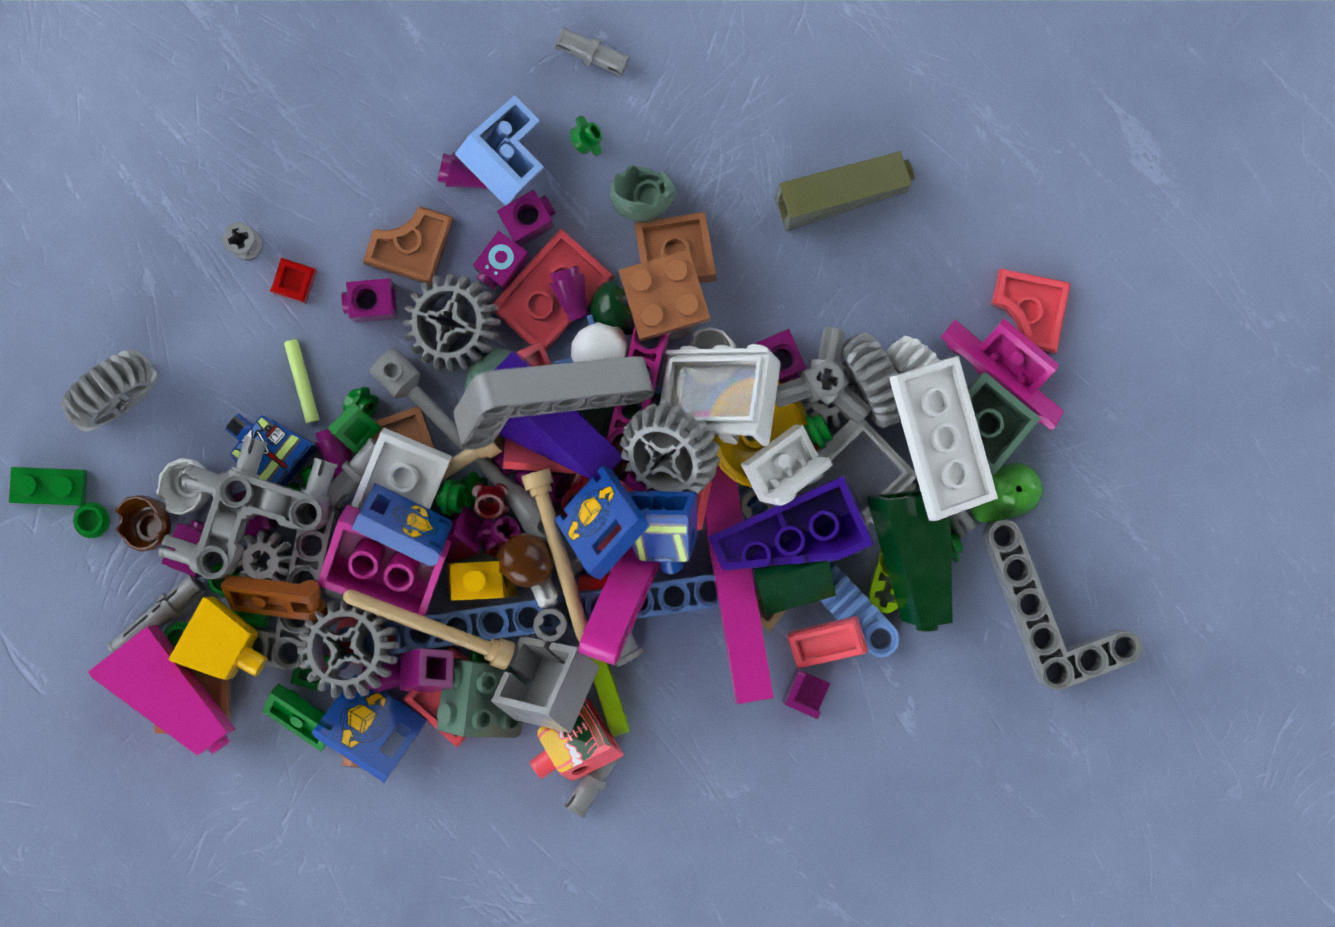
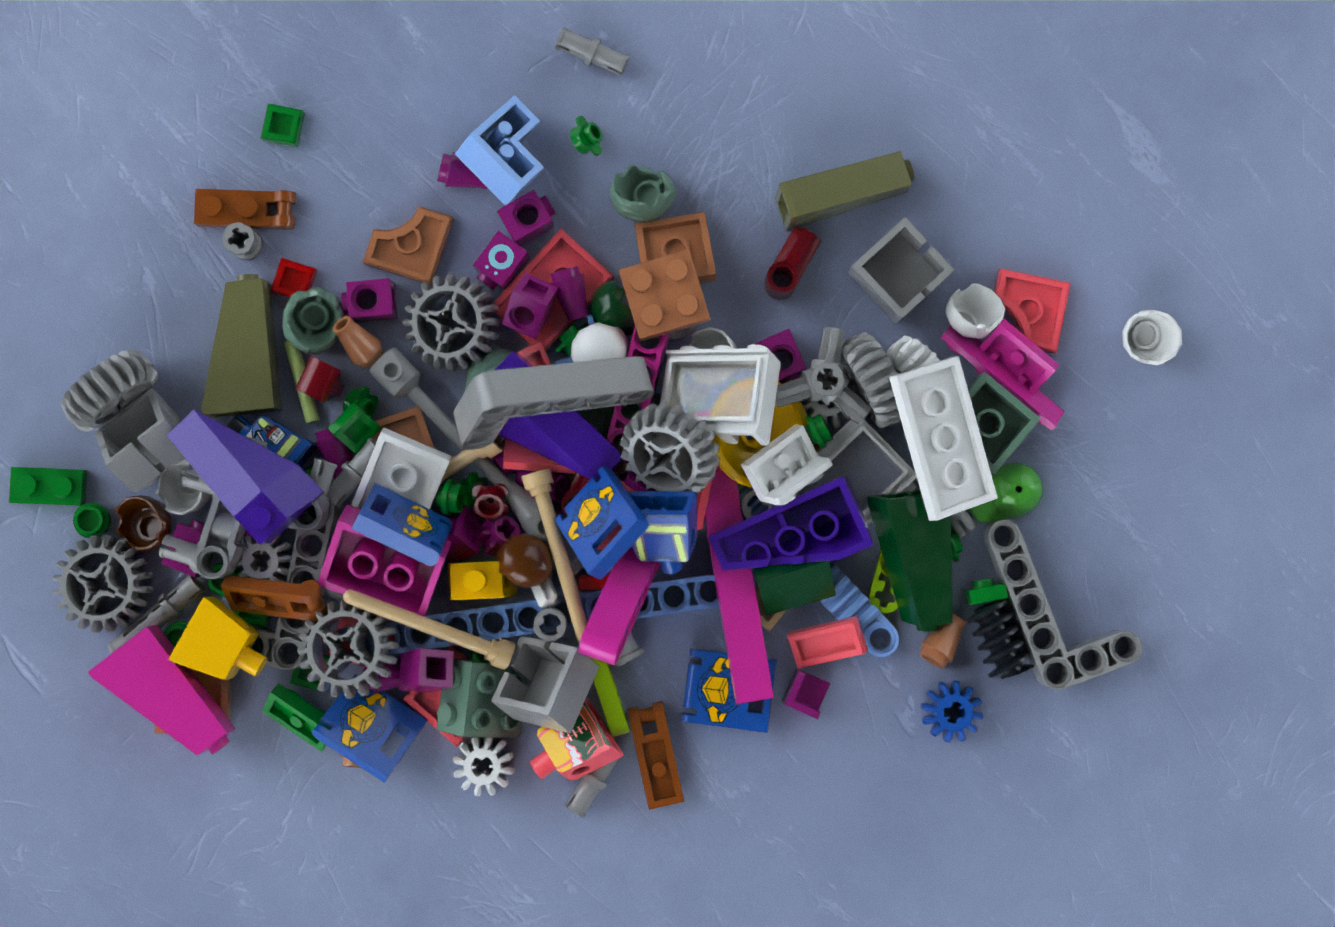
none -> light grey gear [52,535,154,633]
none -> light grey piece [95,388,185,494]
none -> dark purple wedge [167,410,324,545]
none -> dark orange plate [194,189,296,230]
none -> olive slope [201,274,282,418]
none -> green tile [260,104,305,148]
none -> sand green hair [282,287,344,355]
none -> dark red piece [295,356,345,403]
none -> nougat cone [333,316,383,368]
none -> white gear [453,737,515,796]
none -> magenta brick [502,272,558,339]
none -> green plate [555,323,588,356]
none -> dark orange plate [627,701,685,810]
none -> container [681,649,777,733]
none -> dark red piece [764,226,822,300]
none -> light grey piece [847,217,955,325]
none -> nougat cone [919,614,966,669]
none -> blue gear [920,680,983,743]
none -> white hair [945,283,1005,338]
none -> green plate [964,578,1008,605]
none -> black piece [966,598,1034,679]
none -> white hair [1122,310,1182,365]

